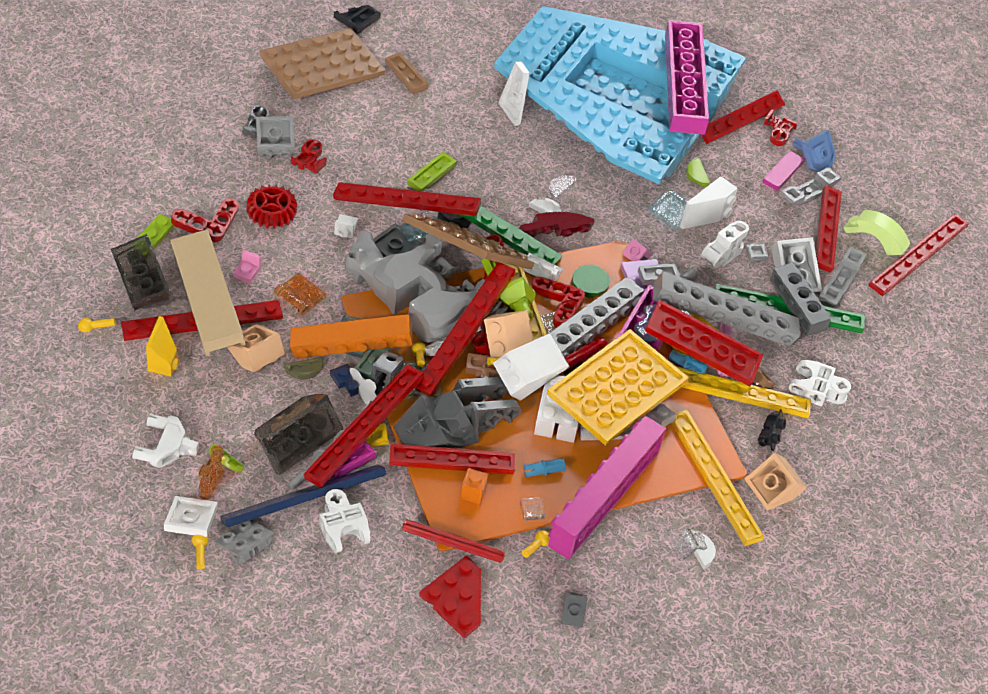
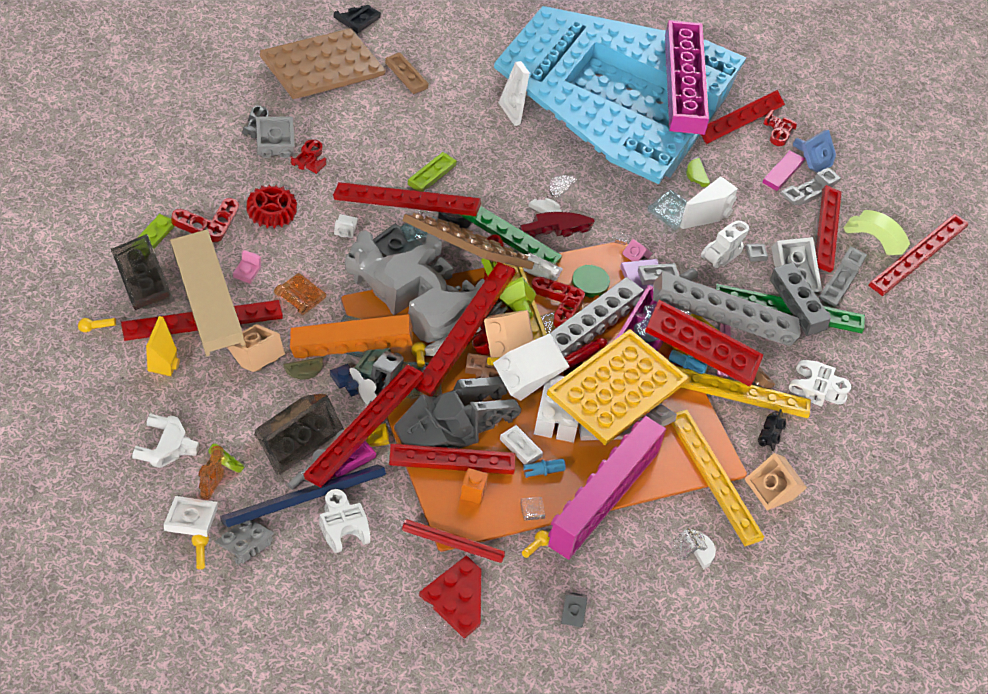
none -> white plate [500,425,543,464]

